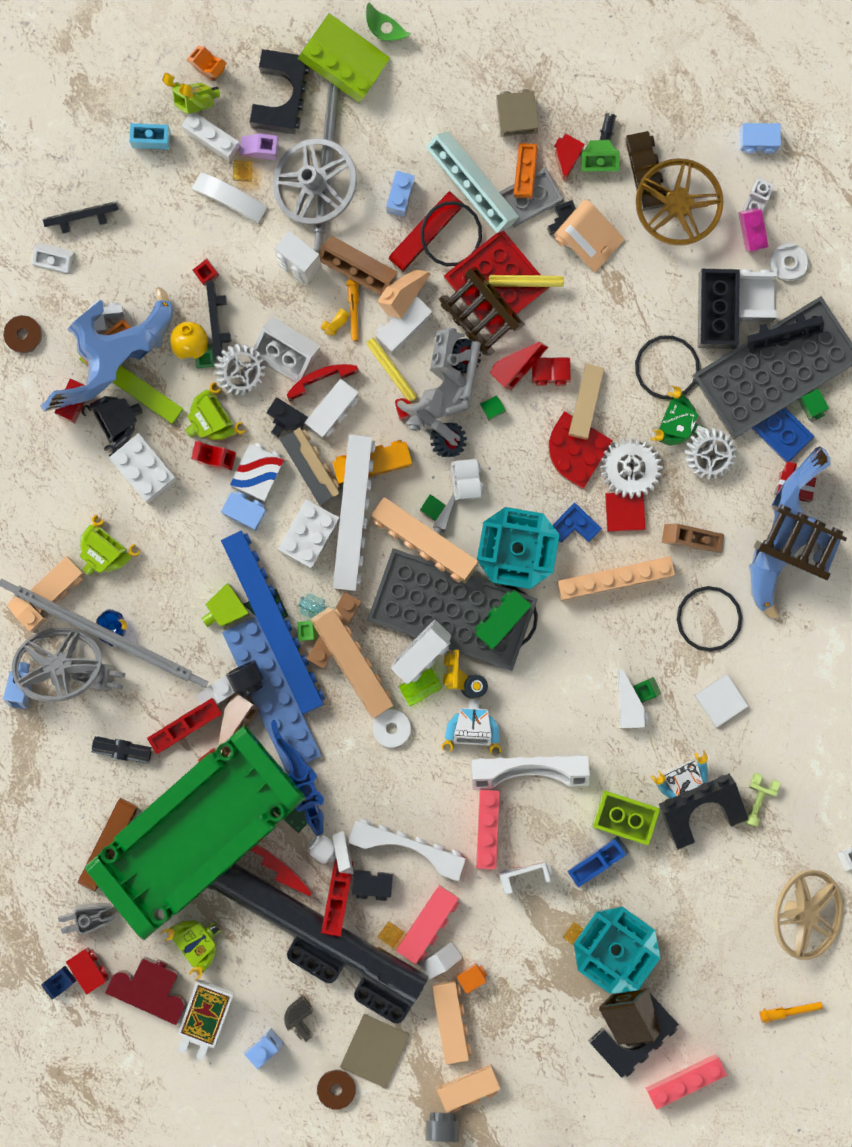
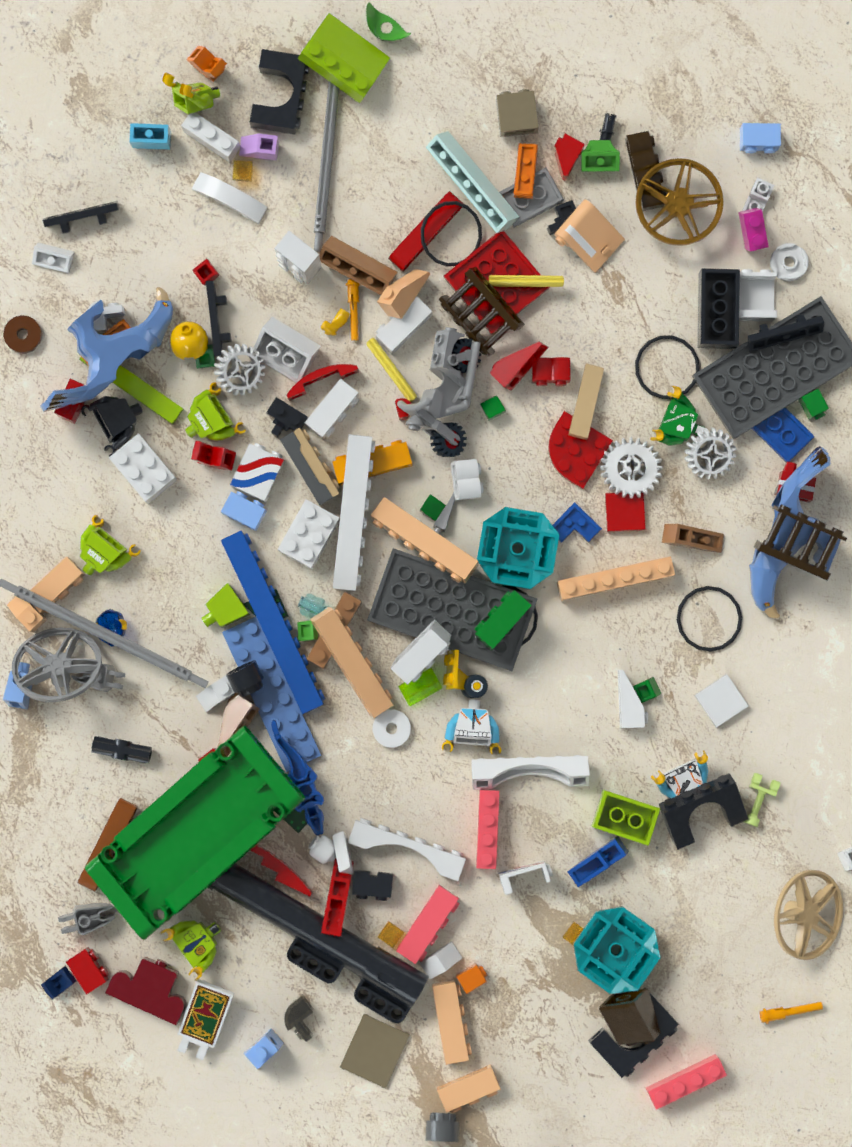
red slope [147,698,222,755] -> none
light grey wheel [273,139,357,225] -> none
reddish brown tile [317,1069,356,1110] -> none
light blue brick [386,171,415,217] -> none

